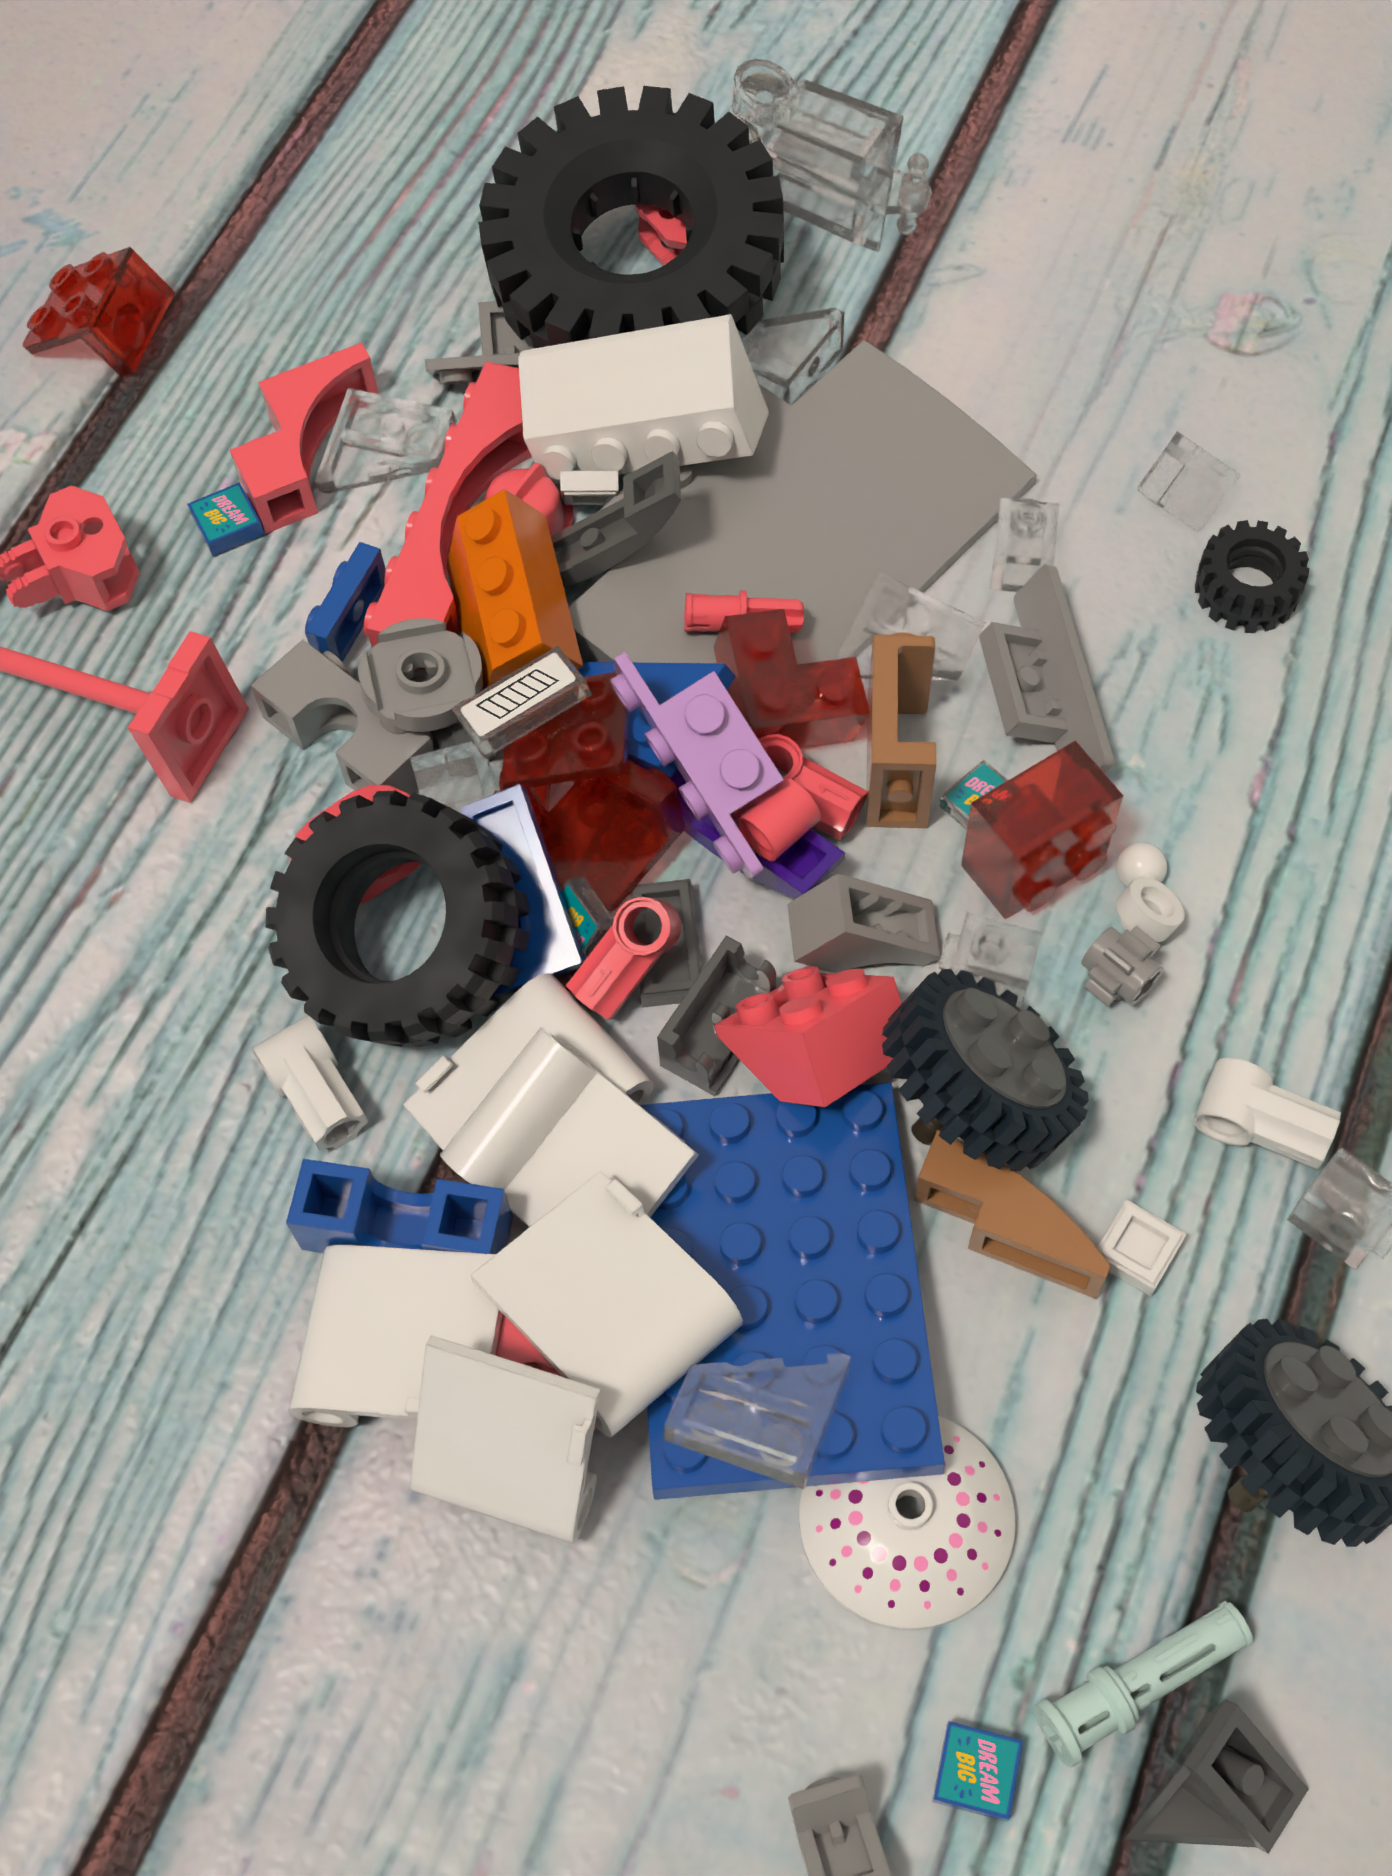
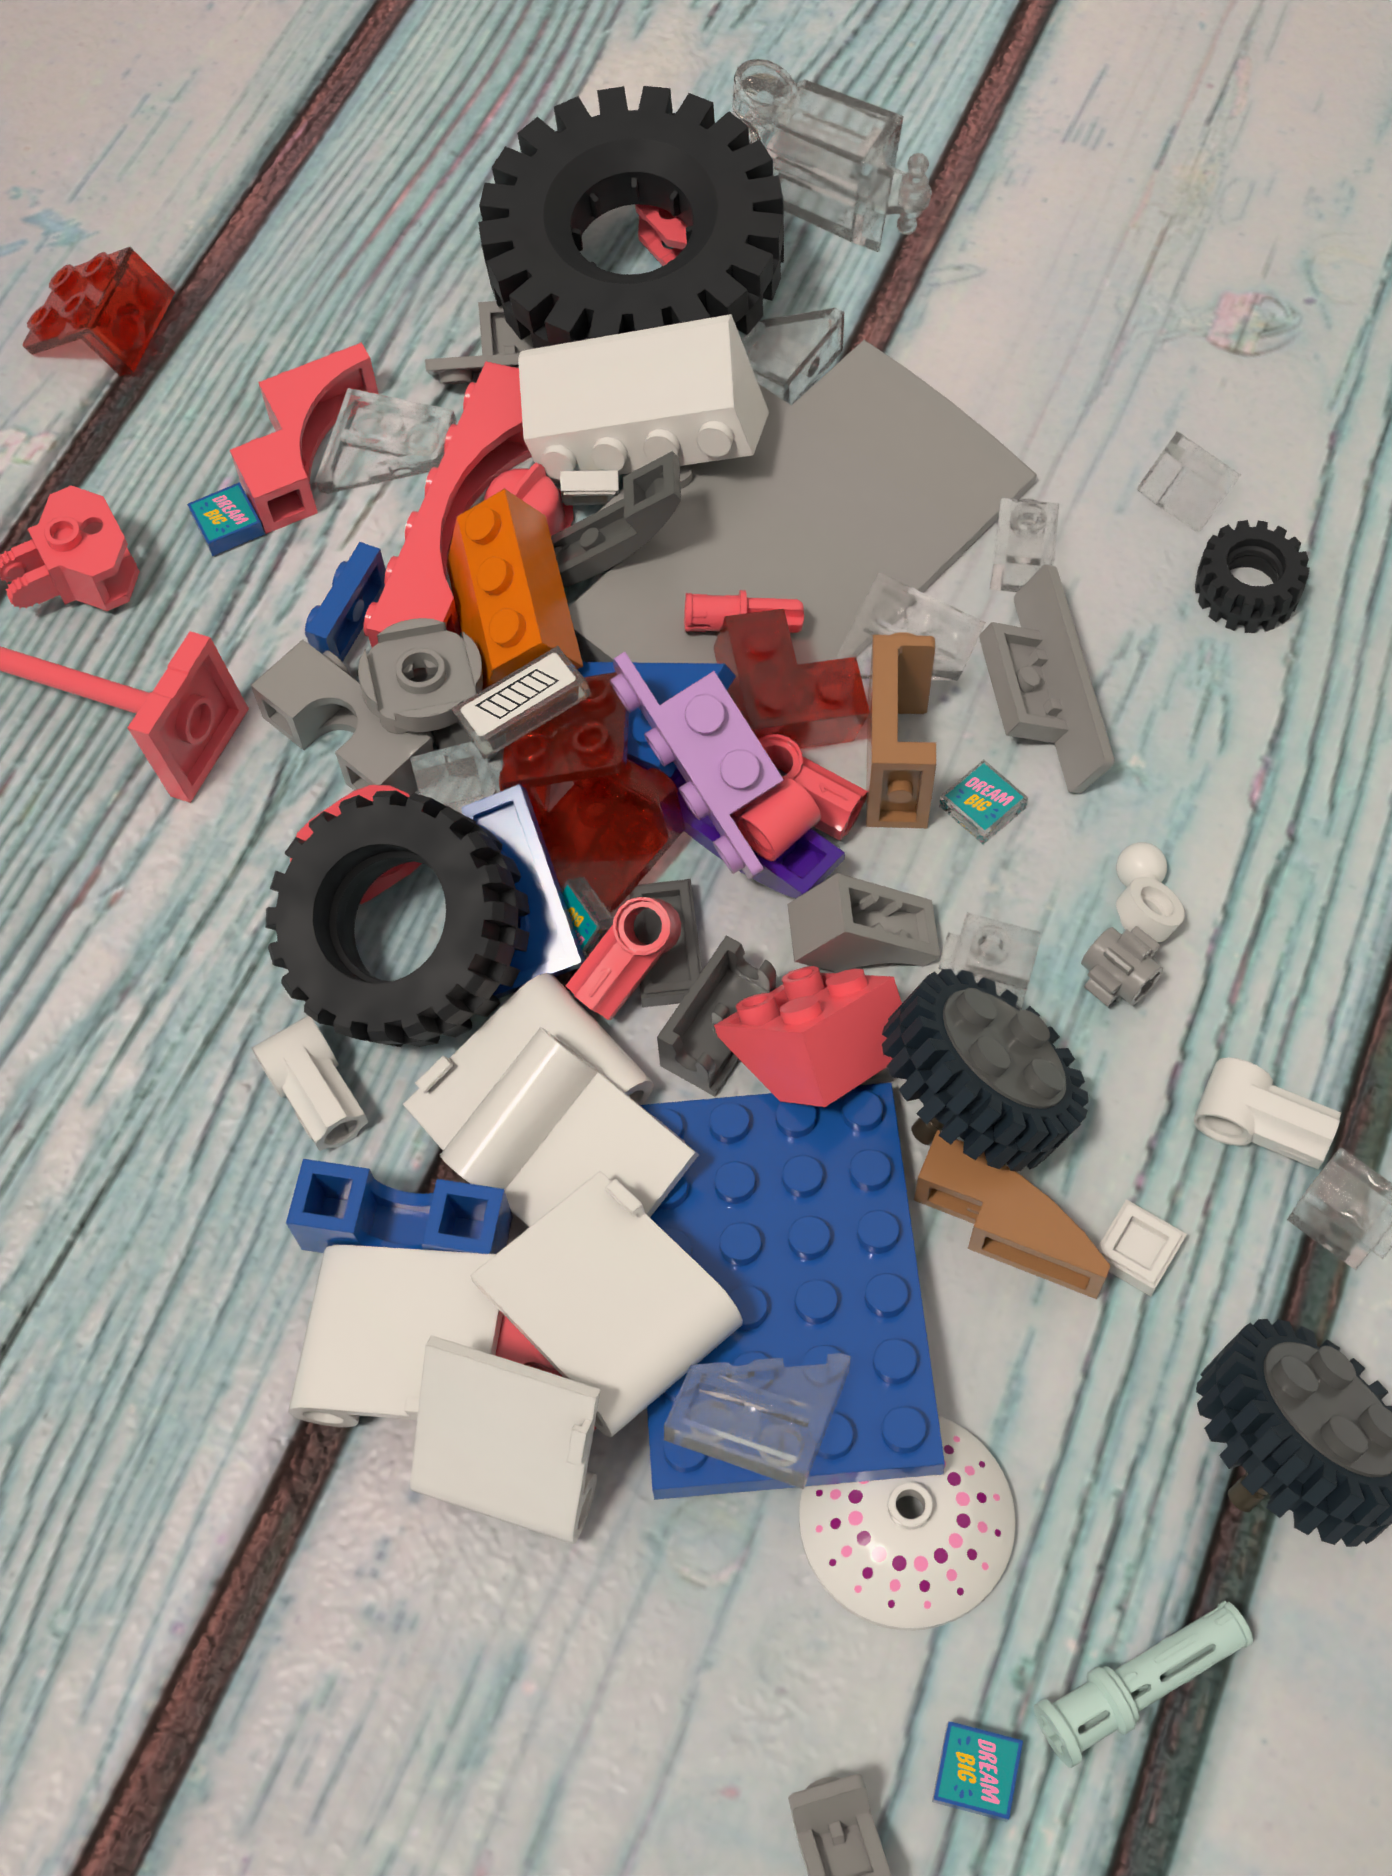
clear red brick [961,740,1124,920] -> none
dark grey slope [1124,1699,1309,1854] -> none

